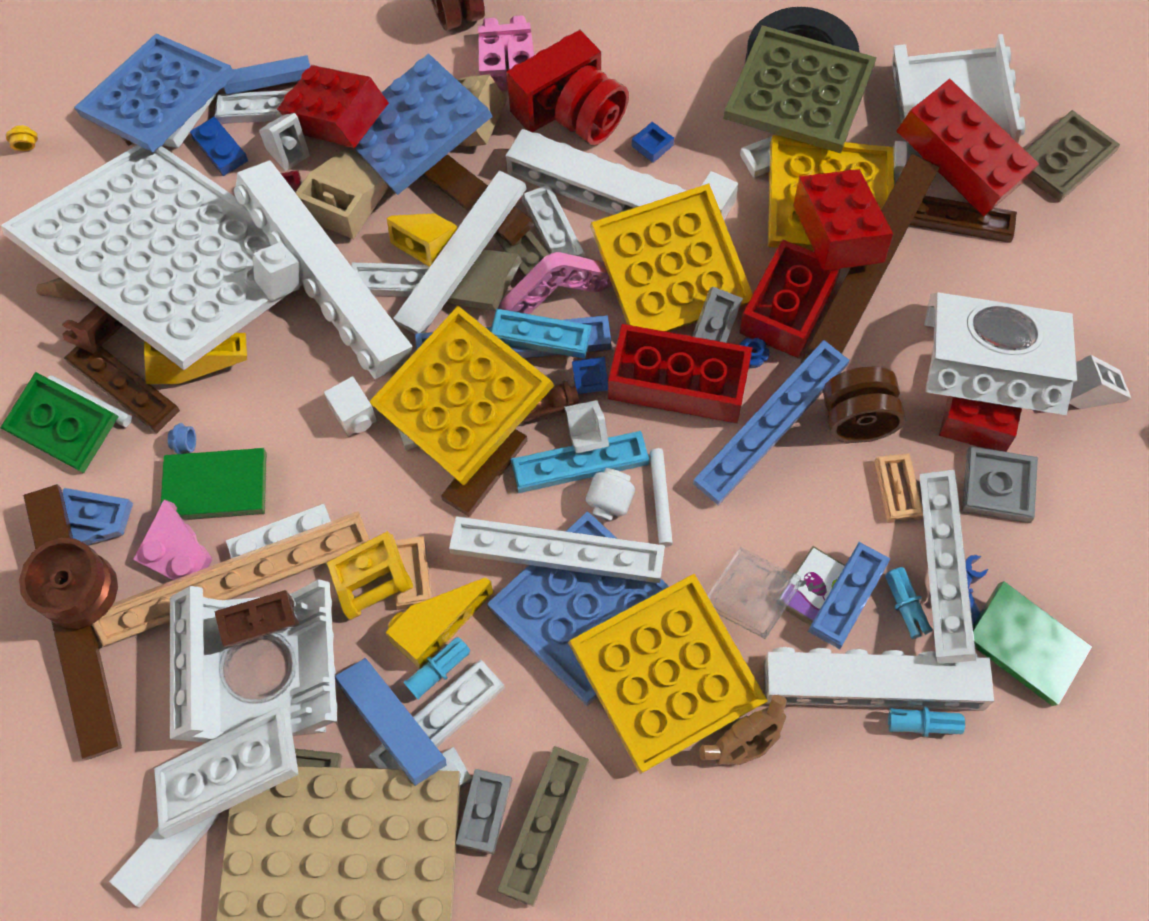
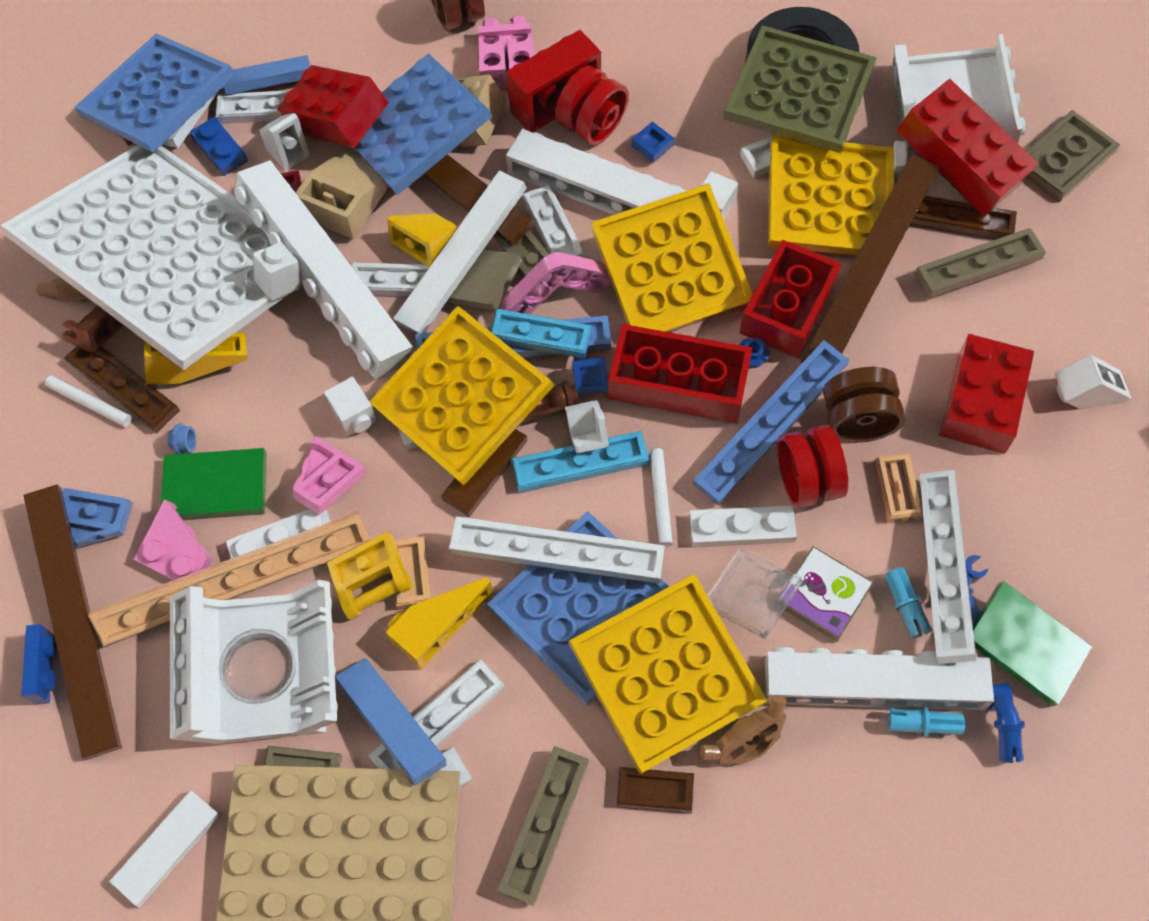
green tile [0,372,119,473] -> none
yellow plate [6,125,38,151] -> none
copper wheel [19,538,118,629] -> none
white tile [154,705,299,838] -> none
copper hinge [214,590,299,647] -> none
medium azure axle [403,637,470,700] -> none
light grey plate [456,769,512,855] -> none
white head [586,468,635,521] -> none
light grey plate [692,286,743,343] -> none
red brick [793,169,893,271] -> none
medium blue tile [808,542,890,649] -> none
white panel [924,292,1077,415] -> none
light grey tile [962,446,1038,523] -> none
none -> blue plate [21,624,57,705]
none -> bright pink wing [293,436,365,515]
none -> reddish brown tile [617,767,694,813]
none -> white plate [689,505,797,547]
none -> red wheel [777,424,848,508]
none -> dark tan plate [915,228,1046,299]
none -> blue piece [988,683,1025,763]

